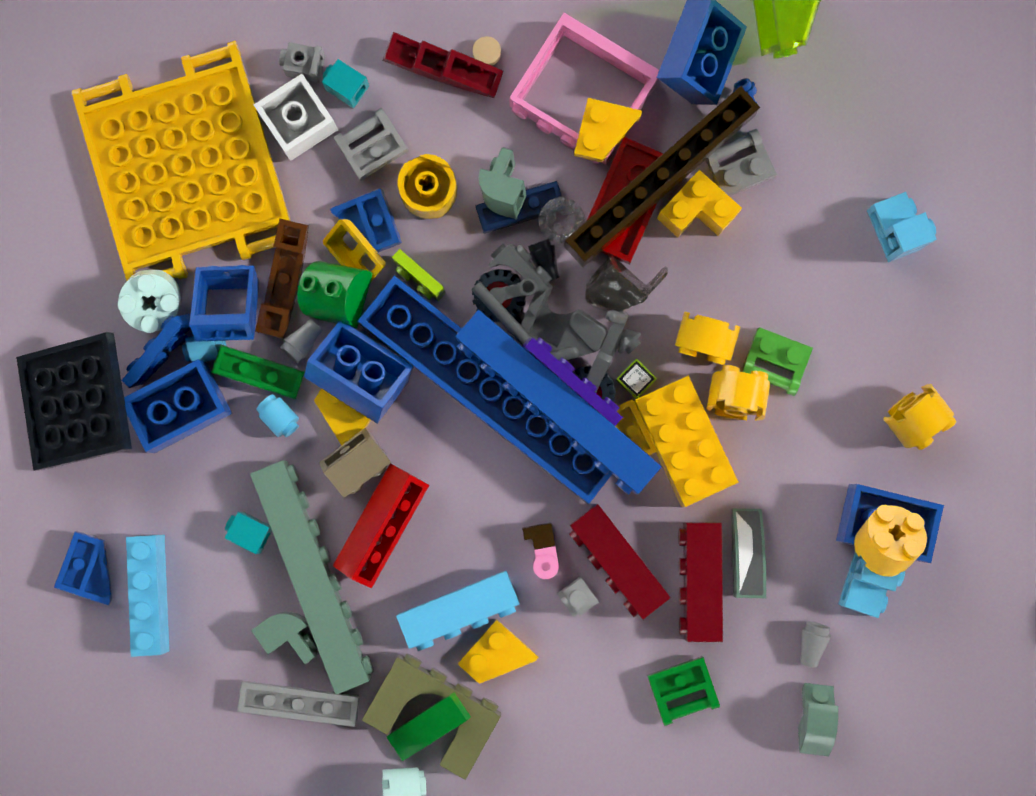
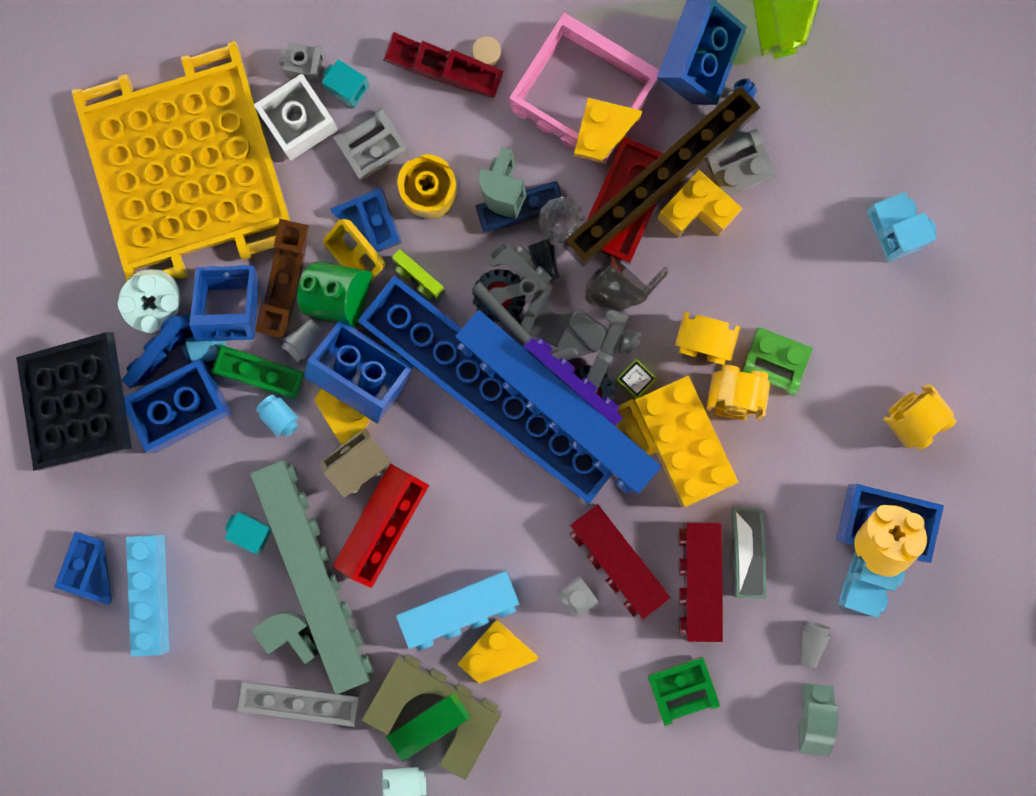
leg [522,522,559,579] -> none

